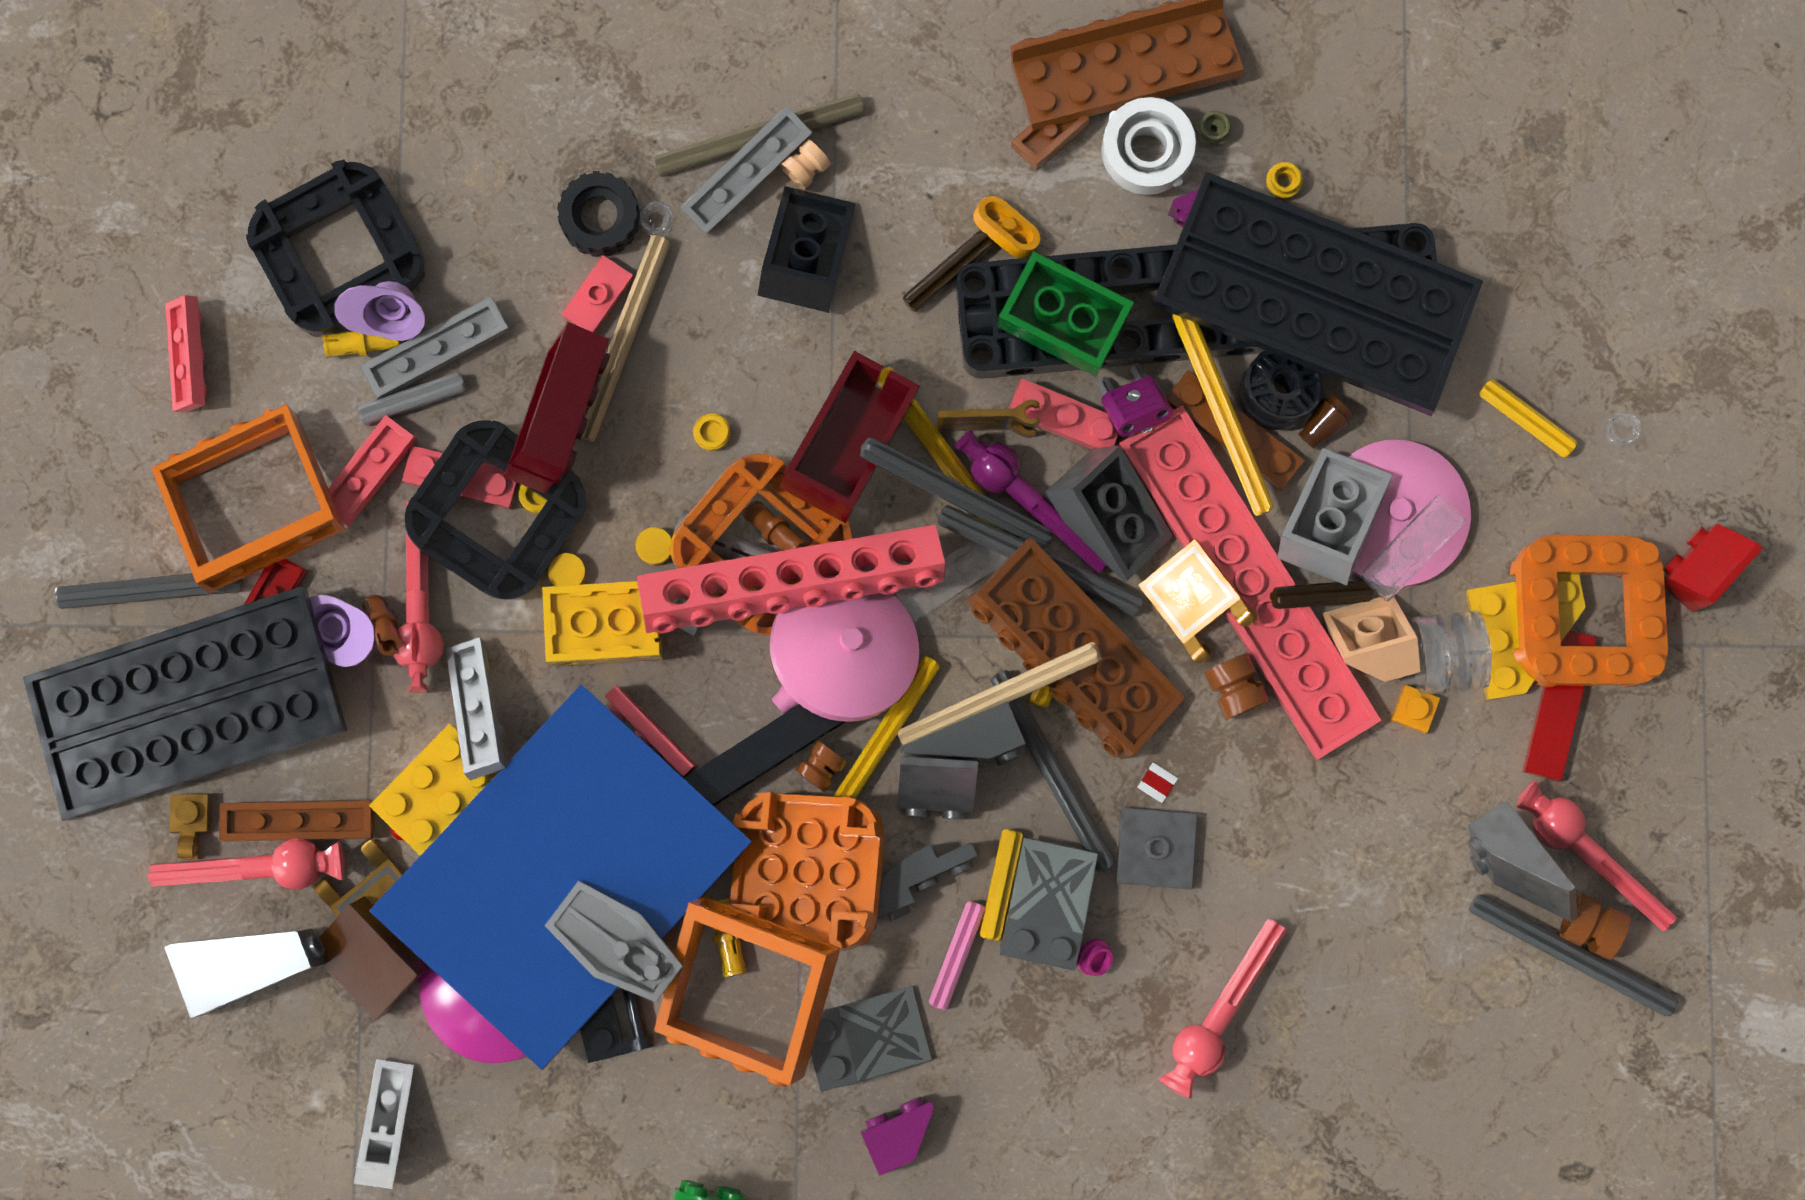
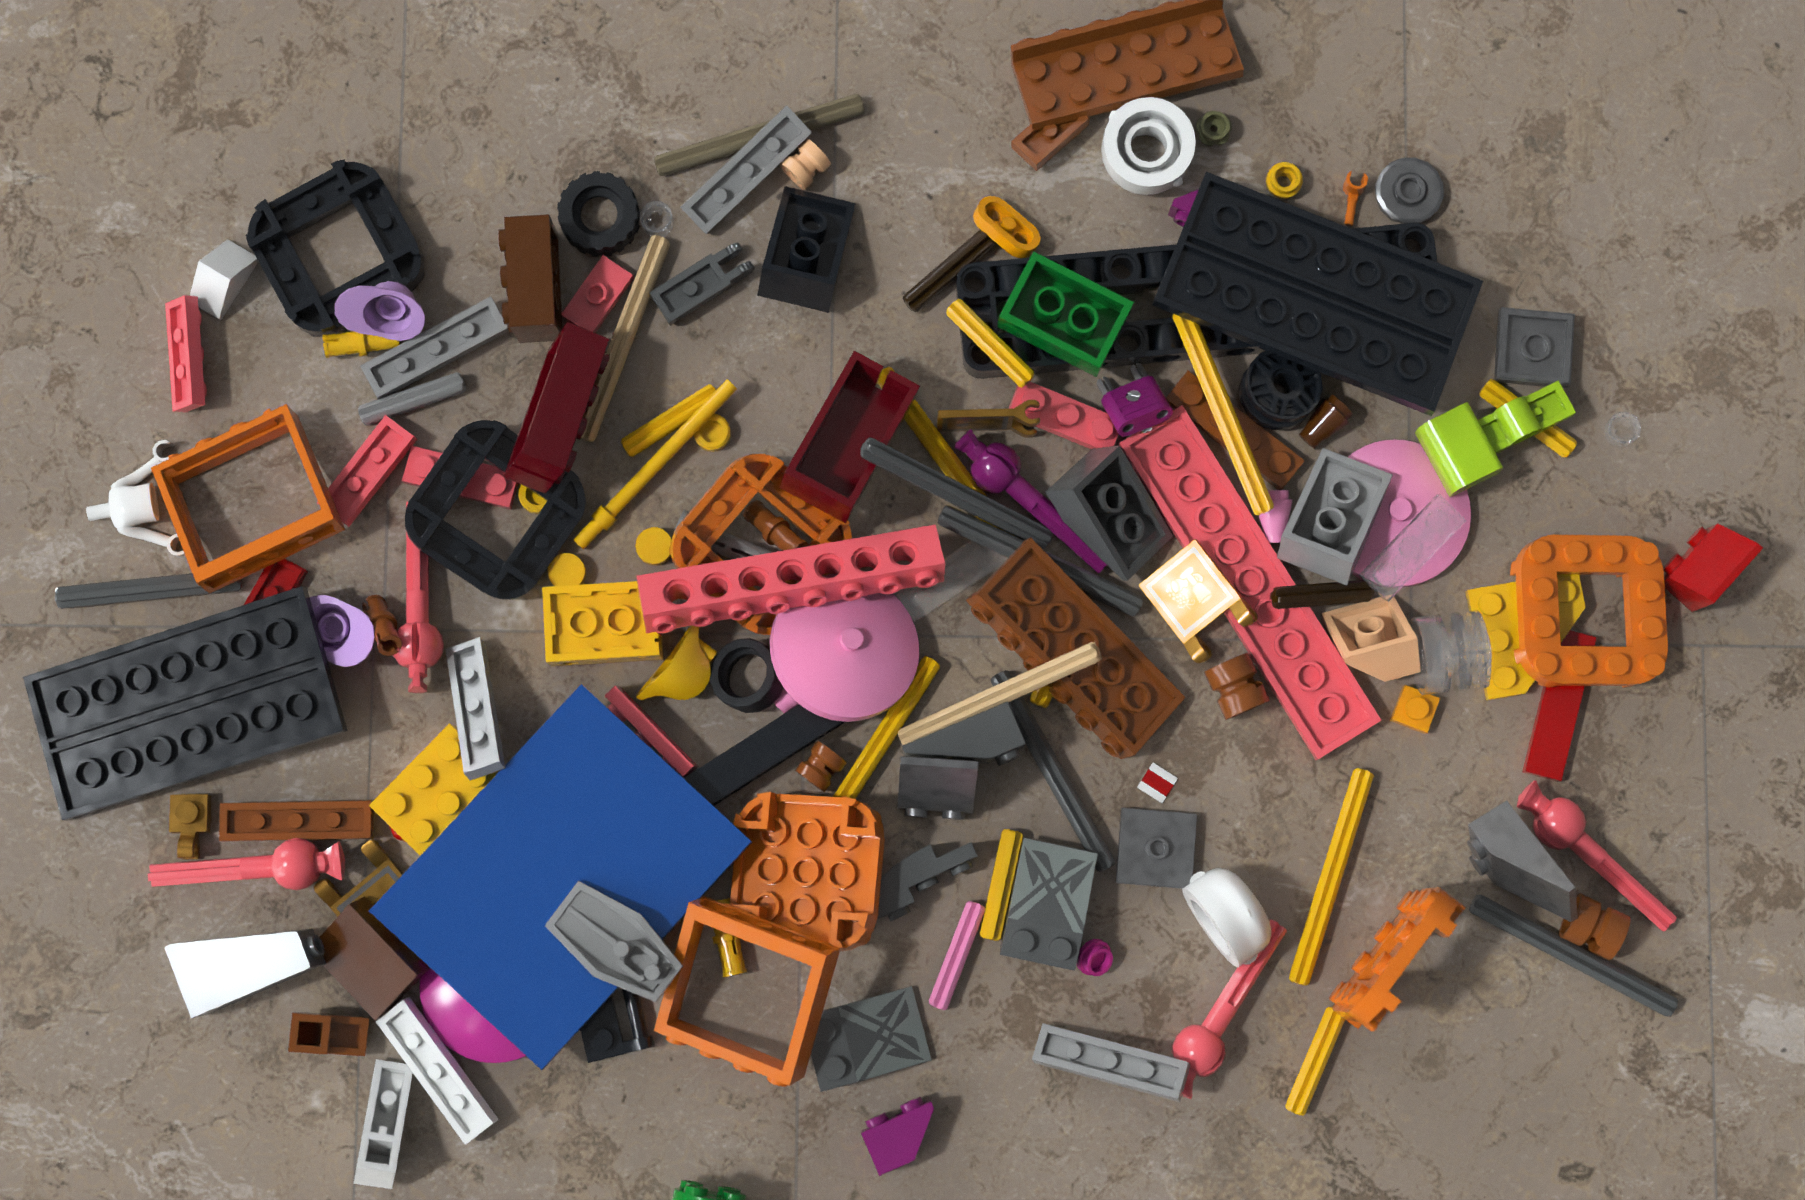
none -> white piece [86,440,186,558]
none -> white slope [190,239,259,320]
none -> dark orange brick [288,1012,369,1056]
none -> white plate [376,997,499,1145]
none -> reddish brown brick [498,214,563,343]
none -> yellow bar [573,379,737,550]
none -> yellow axle [621,384,716,457]
none -> yellow hat [636,625,717,700]
none -> dark grey hinge [650,242,755,326]
none -> black tyre [710,638,784,713]
none -> yellow axle [946,299,1034,388]
none -> light grey plate [1032,1024,1191,1102]
none -> white piece [1182,868,1272,967]
none -> bright pink cone [1259,490,1293,543]
none -> yellow axle [1285,1007,1345,1116]
none -> yellow axle [1289,768,1374,986]
none -> orange plate [1329,887,1466,1032]
none -> orange hand [1343,171,1368,226]
none -> flat silver wheel [1375,158,1444,224]
none -> lime plate [1415,380,1576,498]
none -> flat silver plate [1494,307,1575,388]

